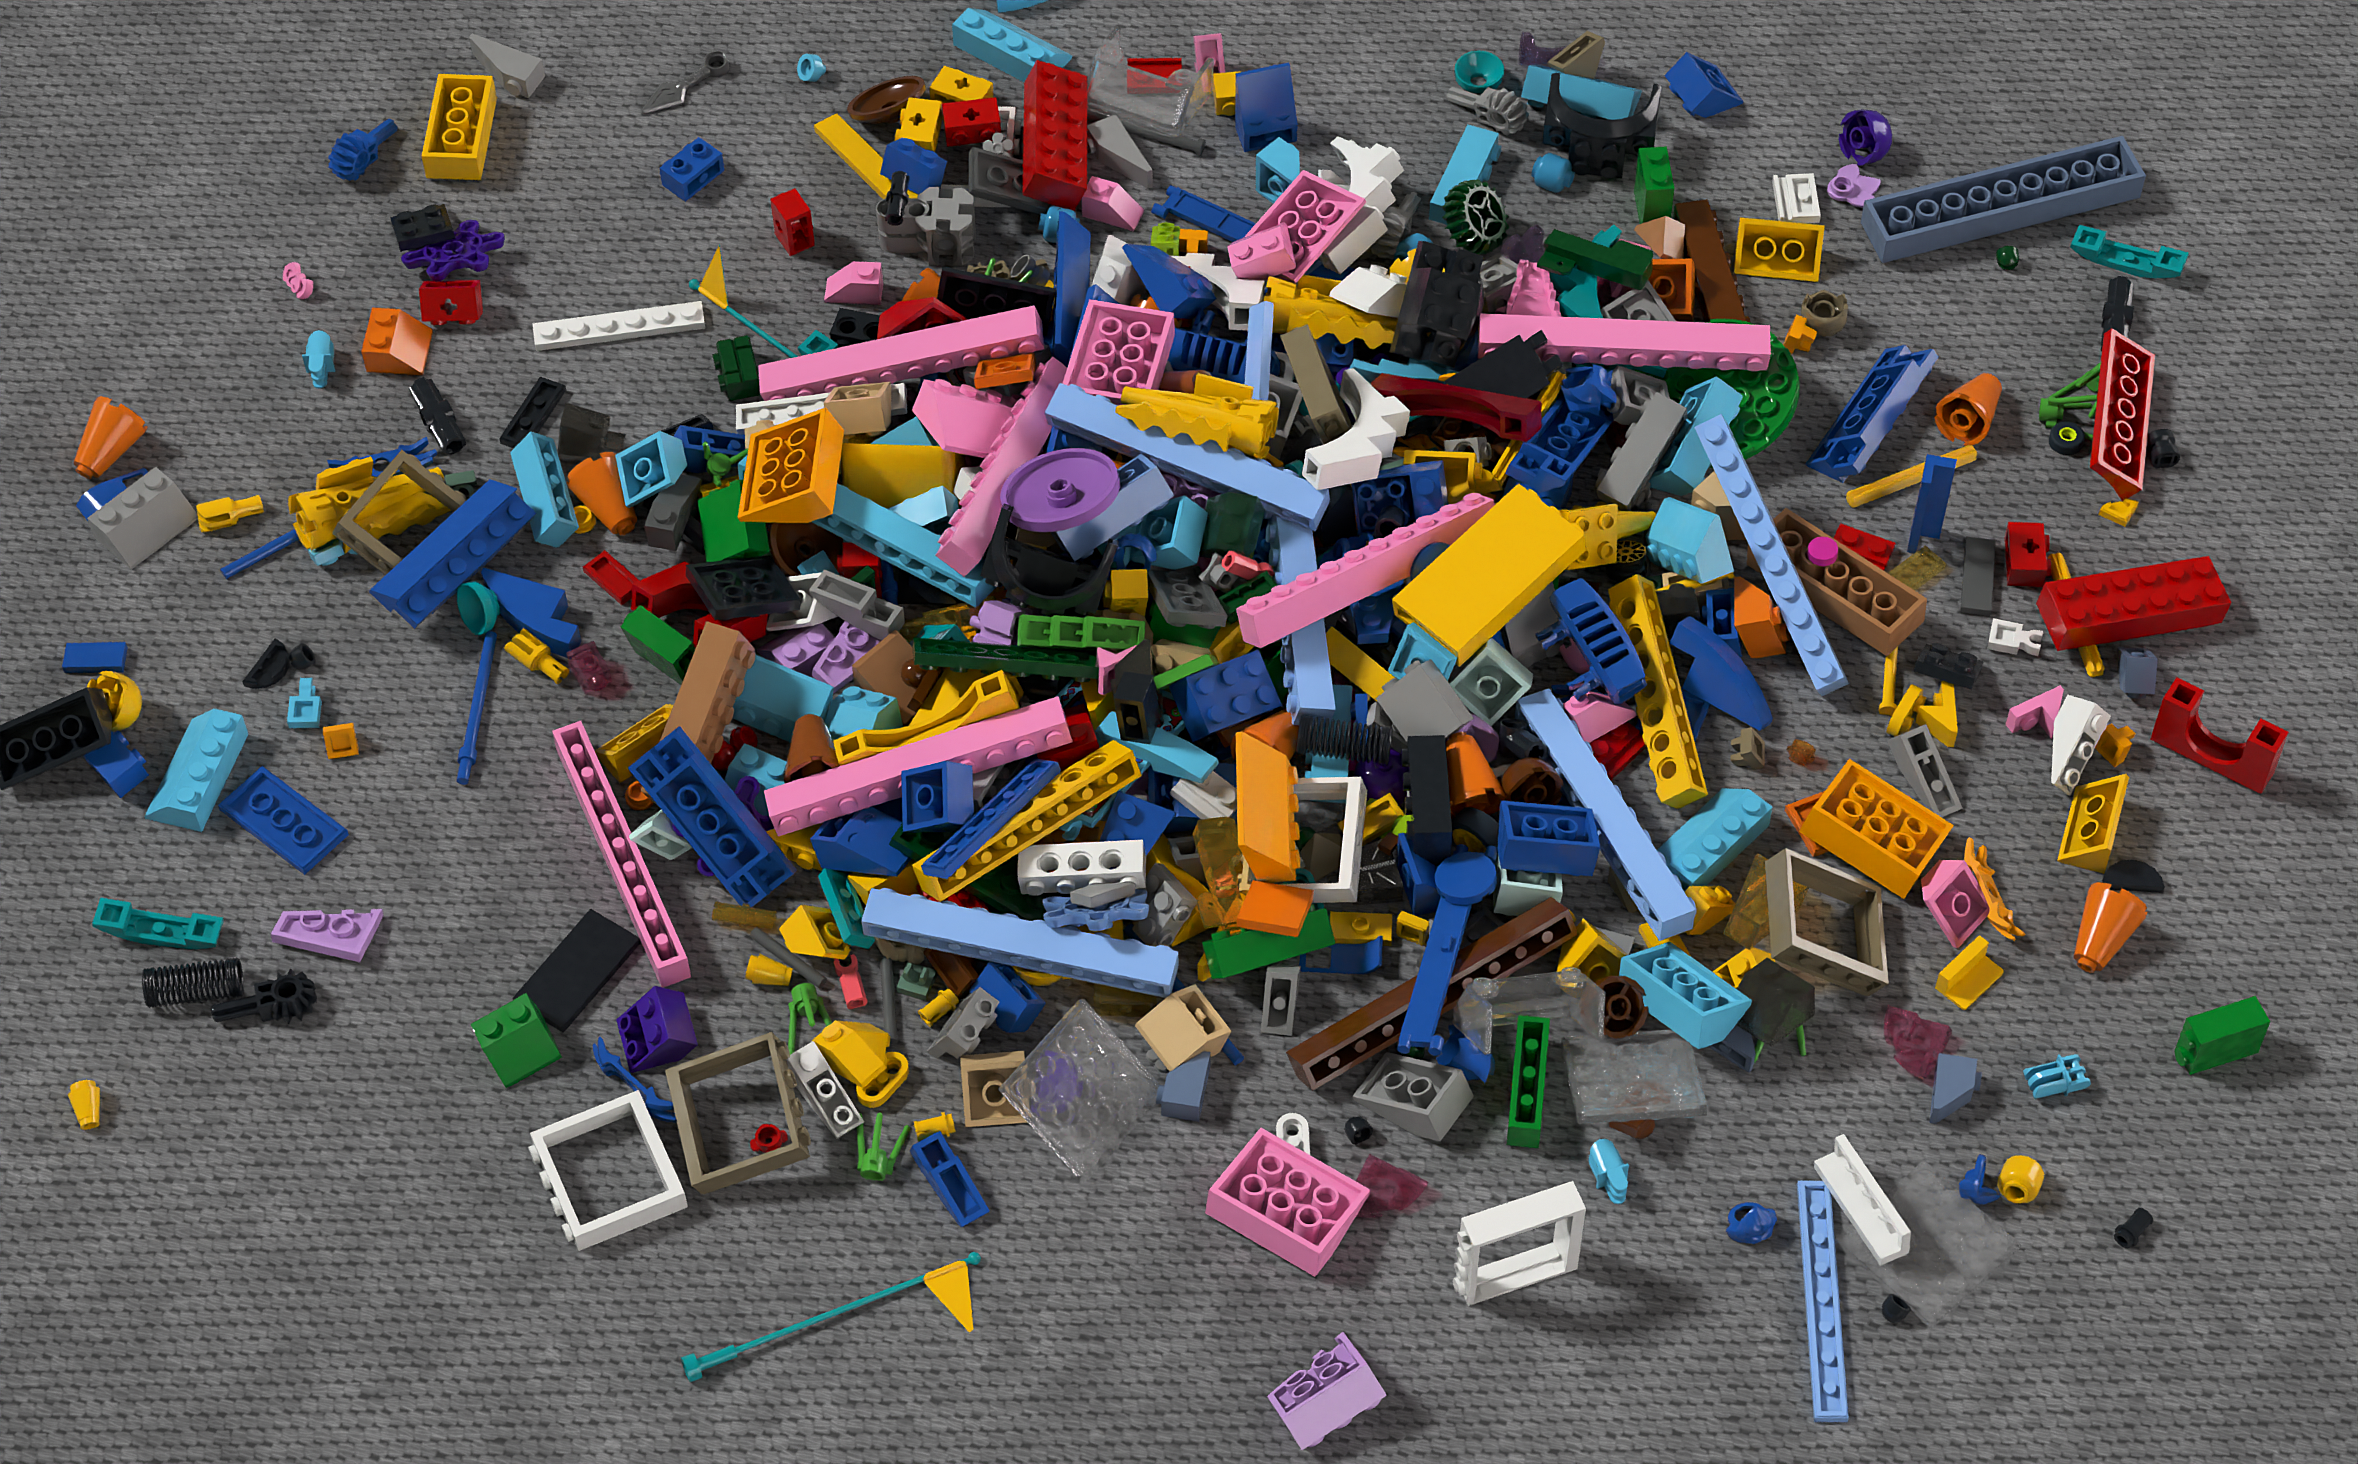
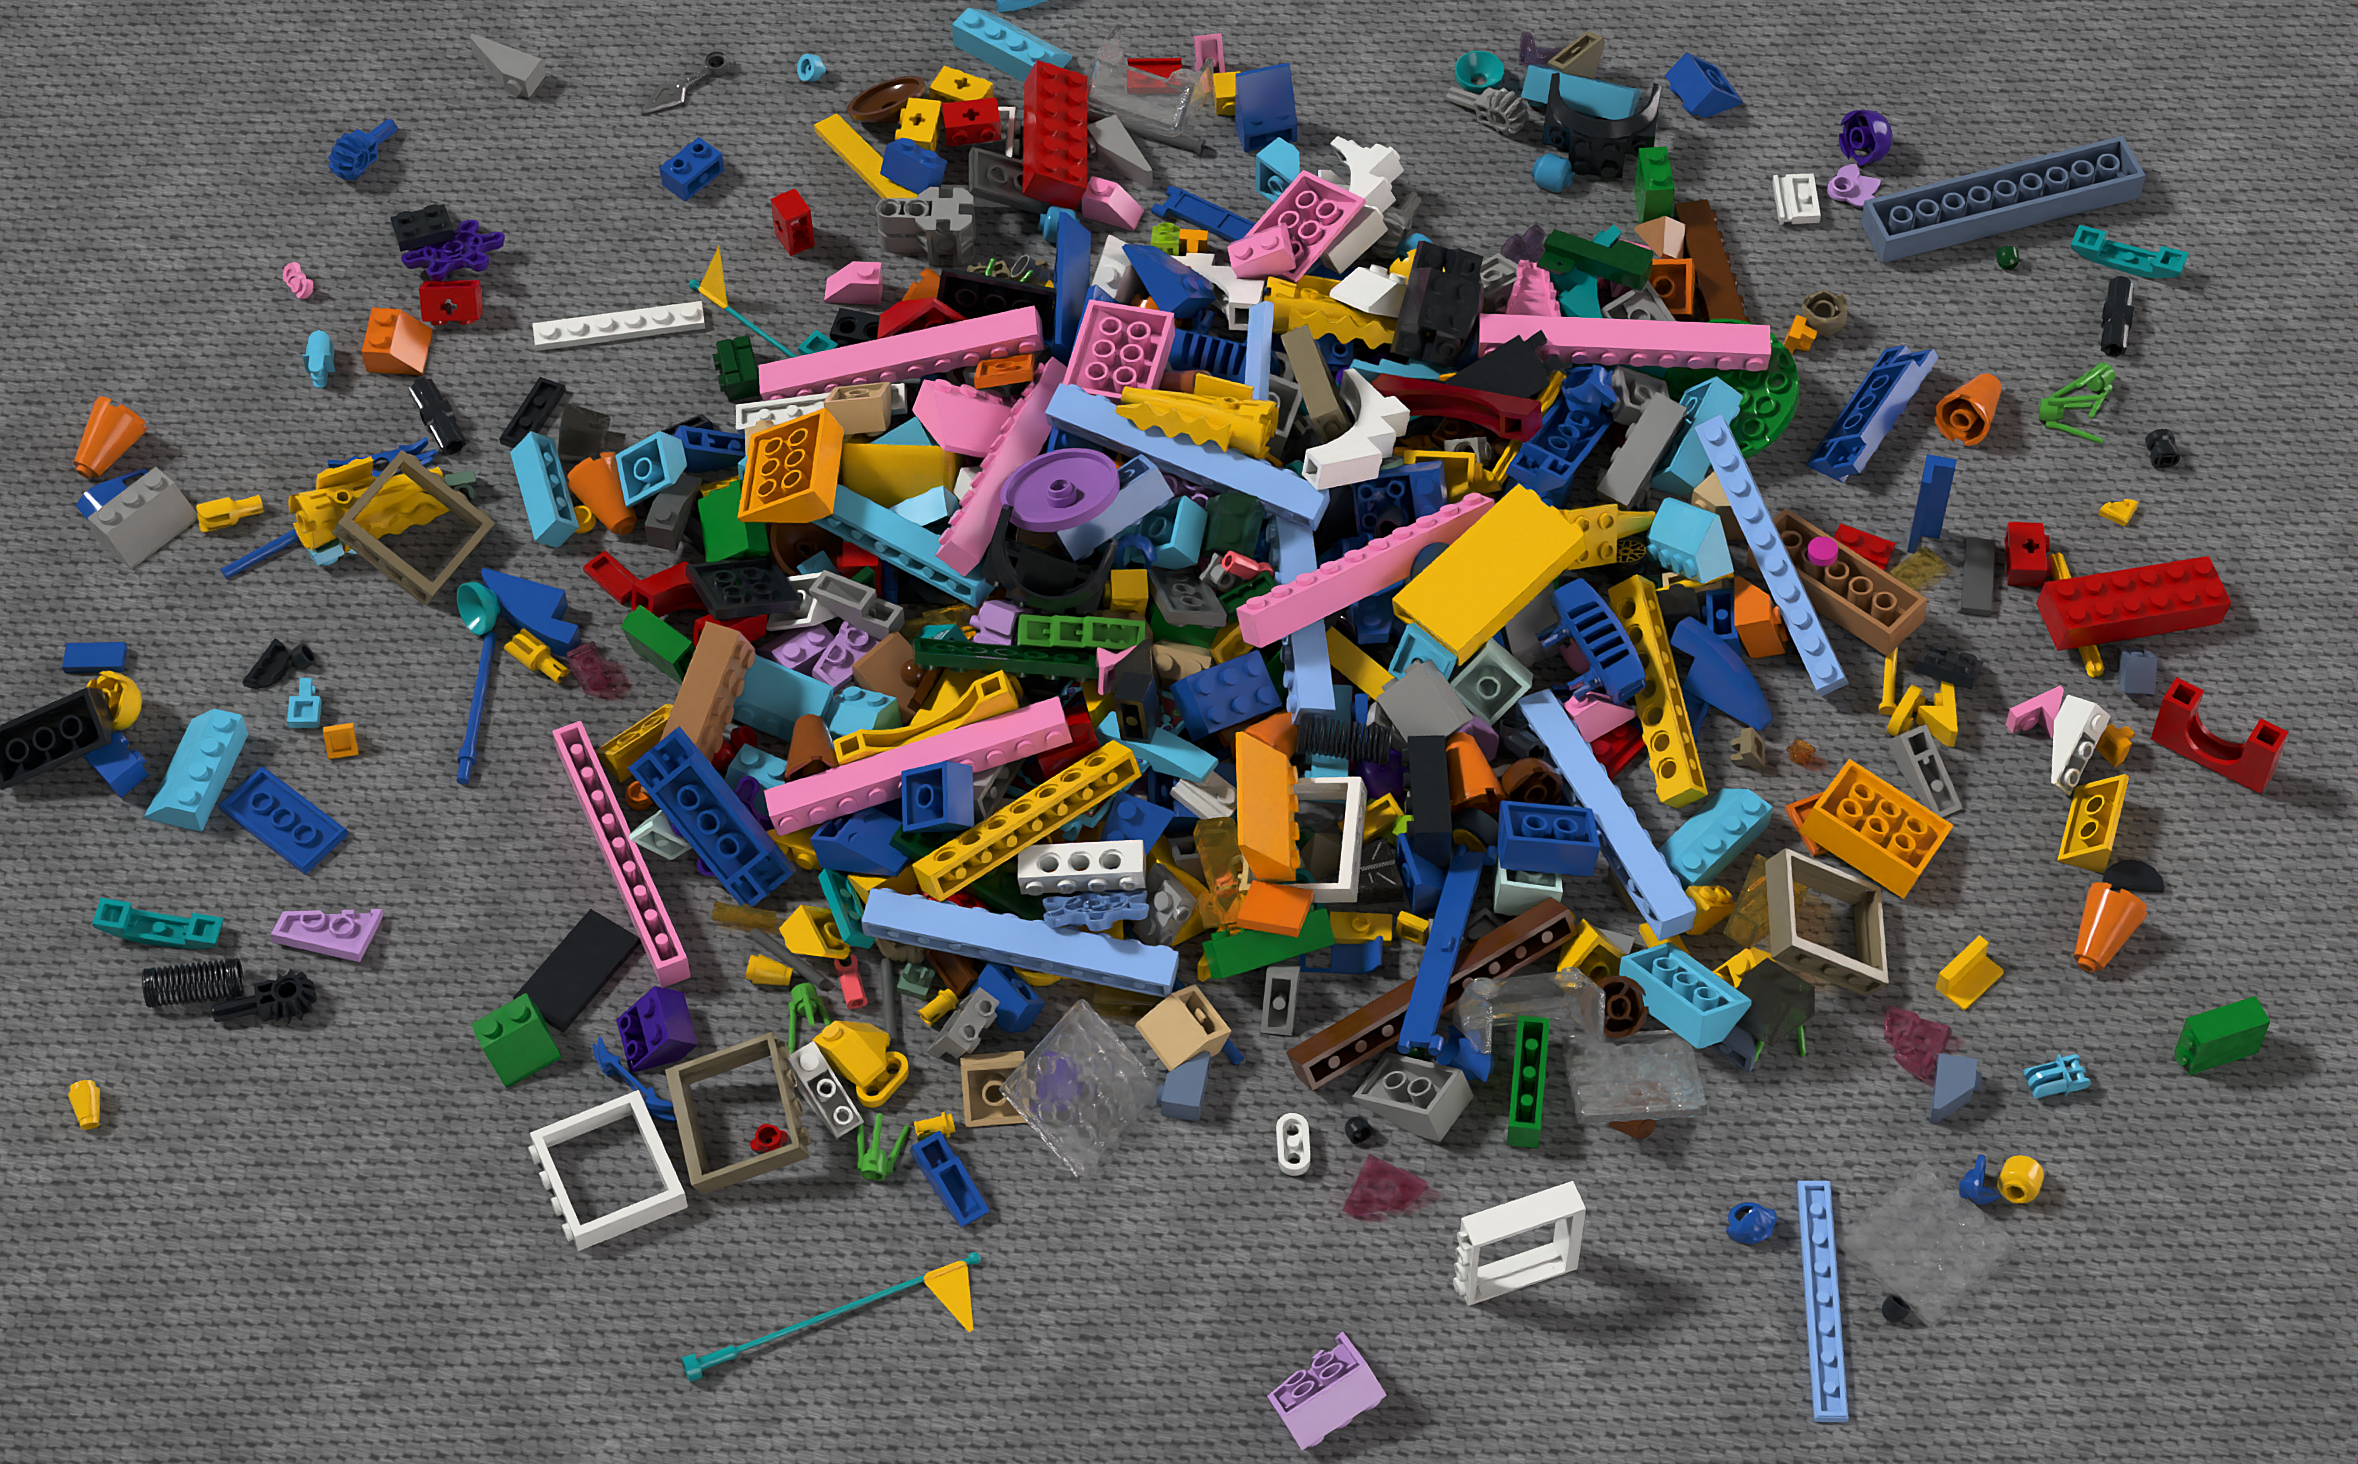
blue slope [369,479,536,629] -> none
yellow brick [421,74,497,180] -> none
bright green plant [702,442,748,487] -> none
black pin [885,171,910,226] -> none
blue tile [921,758,1061,879] -> none
light grey plant [983,133,1014,157] -> none
light grey tile [1070,882,1135,909] -> none
bright green tile [1154,654,1219,690] -> none
bright pink slope [1205,1128,1370,1277] -> none
reddish brown piece [1377,832,1398,856] -> none
medium azure brick [1429,124,1502,225] -> none
blue tile [1434,852,1498,905] -> none
dark green gear [1442,179,1510,255] -> none
medium azure arm [1588,1139,1629,1204] -> none
yellow slope [1734,217,1825,282] -> none
white fence [1814,1134,1911,1266] -> none
yellow axle [1846,445,1977,508] -> none
bright pink slope [1921,860,1990,948] -> none
light orange piece [1964,837,2026,941] -> none
white plate [1987,618,2043,656] -> none
black wheel [2049,422,2085,455] -> none
red arch [2090,328,2155,501] -> none
black pin [2114,1208,2153,1248] -> none

